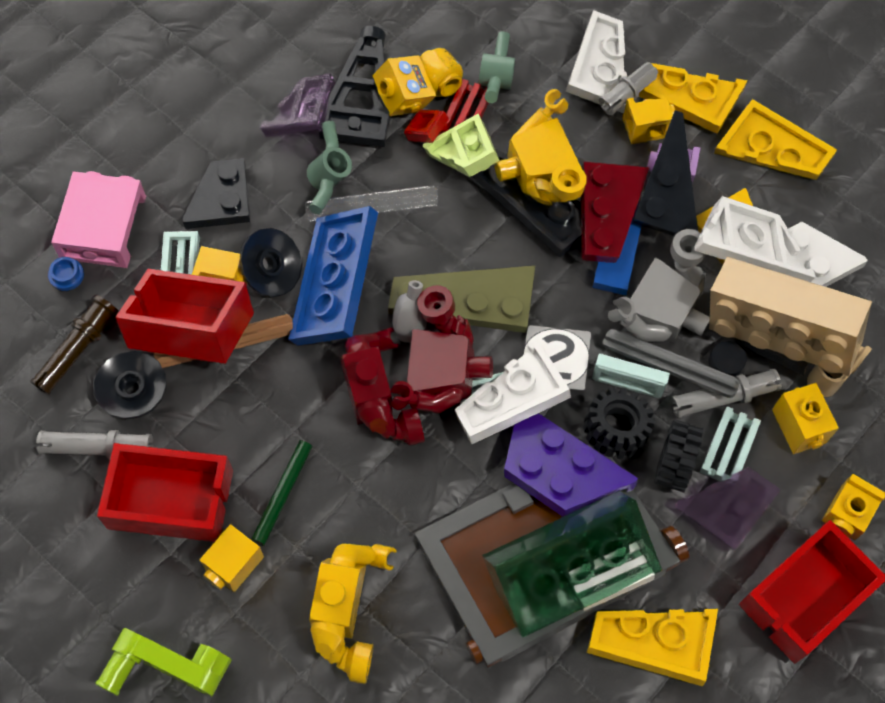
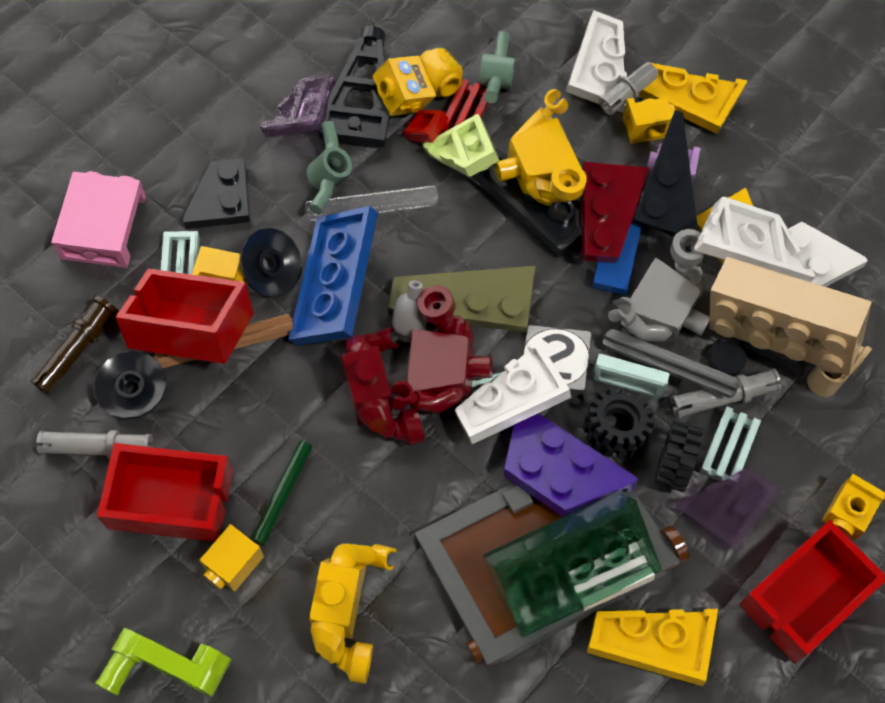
blue plate [48,257,84,291] -> none
yellow wing [714,99,837,180] -> none
yellow head [772,383,839,454] -> none

